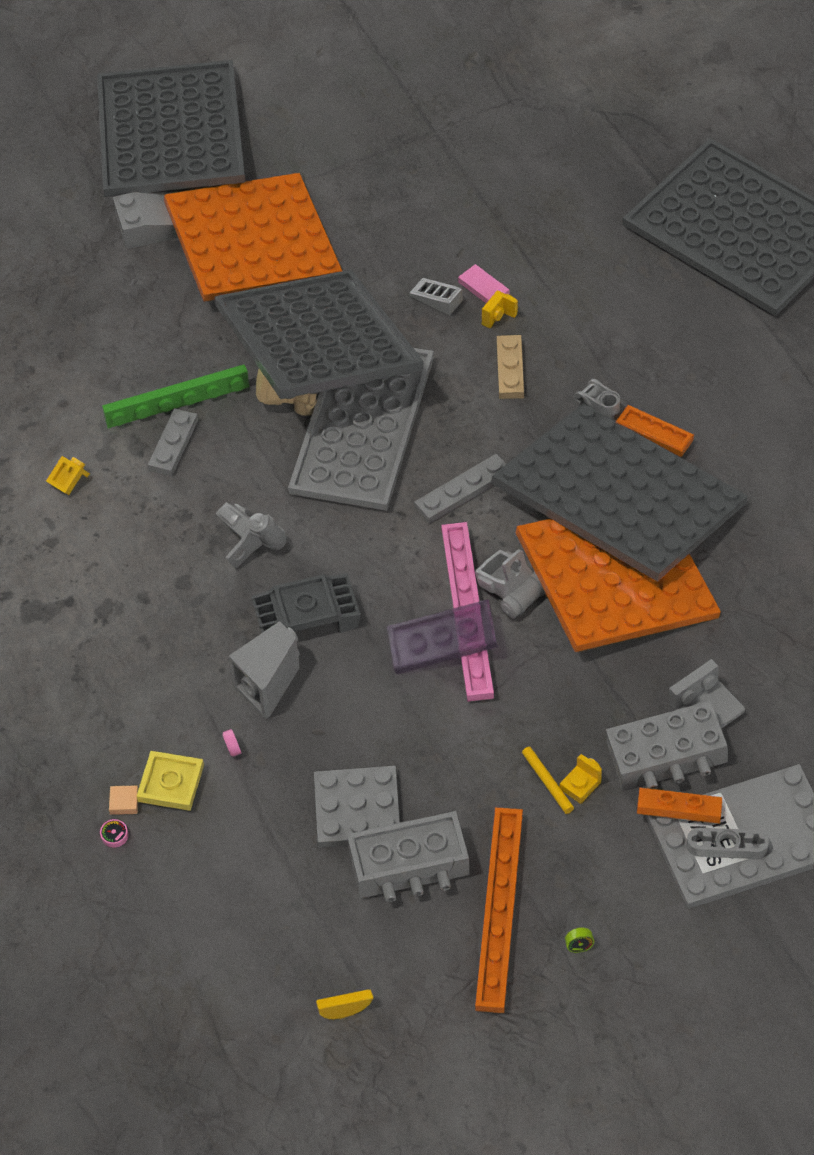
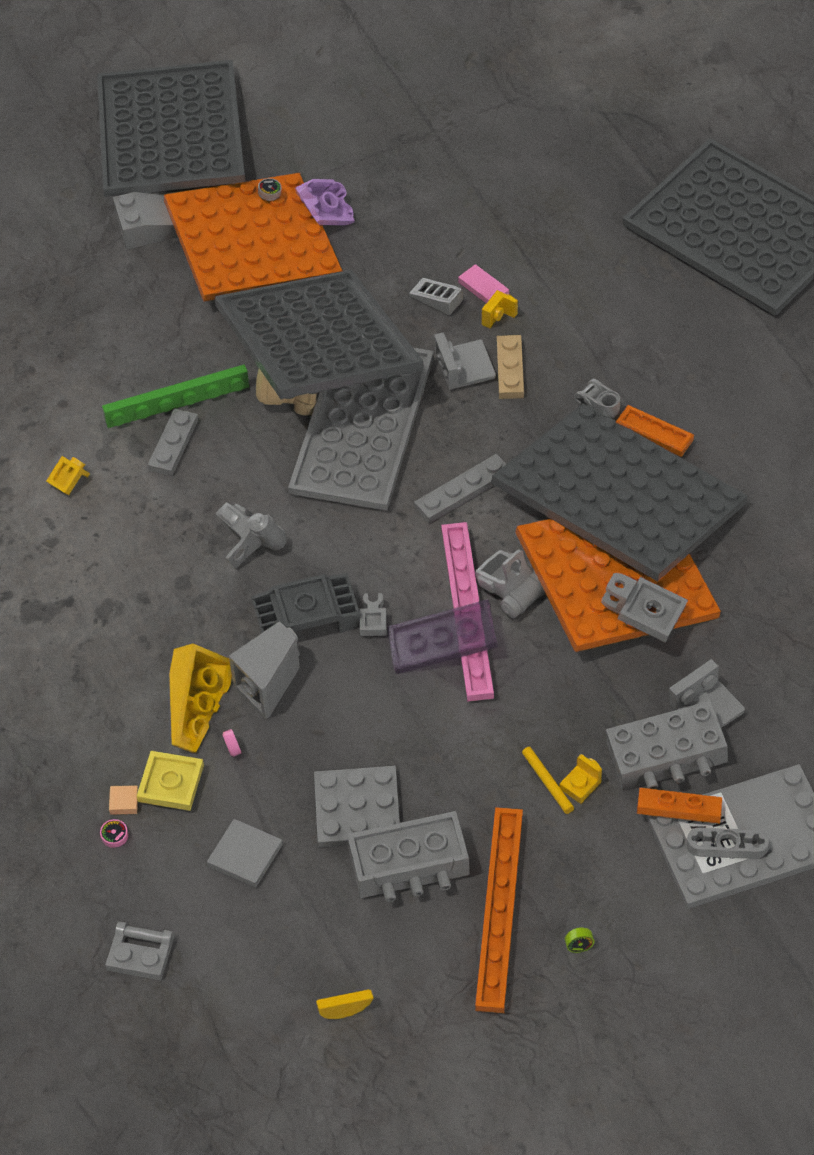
none -> light grey plate [105,921,174,981]
none -> yellow wedge [169,643,232,753]
none -> light grey tile [207,819,283,888]
none -> tile [258,178,282,201]
none -> lavender slope [295,179,355,225]
none -> light grey plate [360,593,387,636]
none -> light grey bracket [434,332,496,390]
none -> light grey plate [601,573,688,643]

